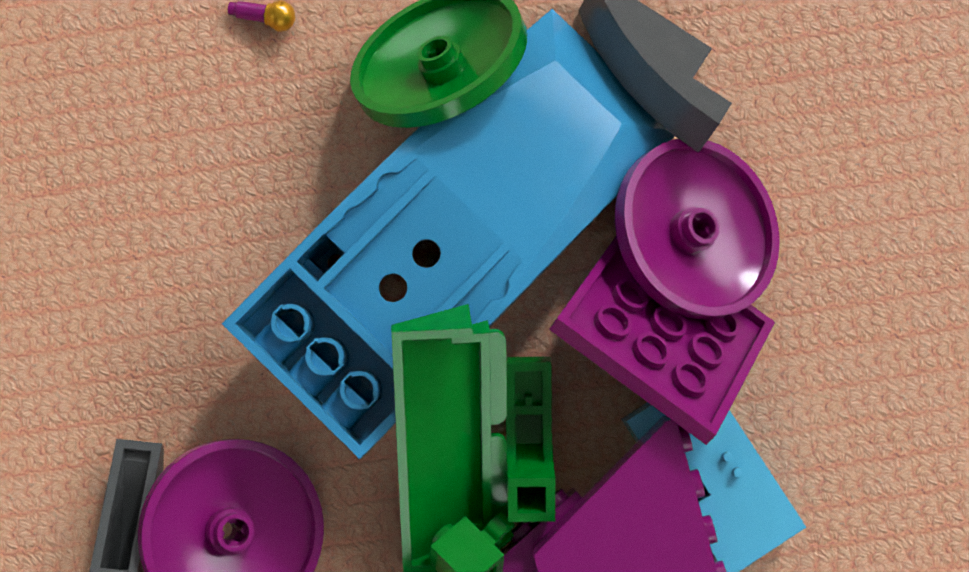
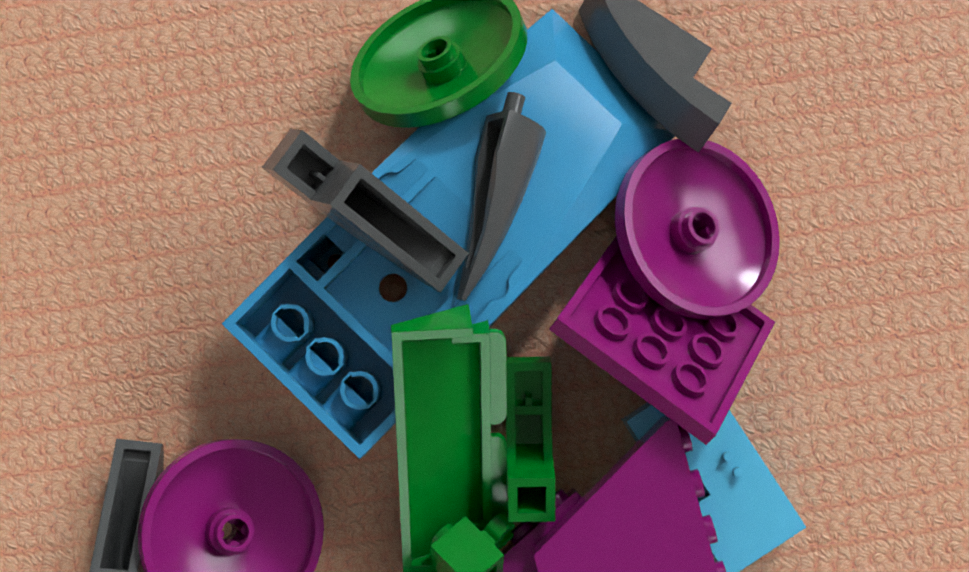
piece [228,0,295,32] -> none
none -> dark grey slope [262,129,469,293]
none -> dark grey piece [457,92,546,301]

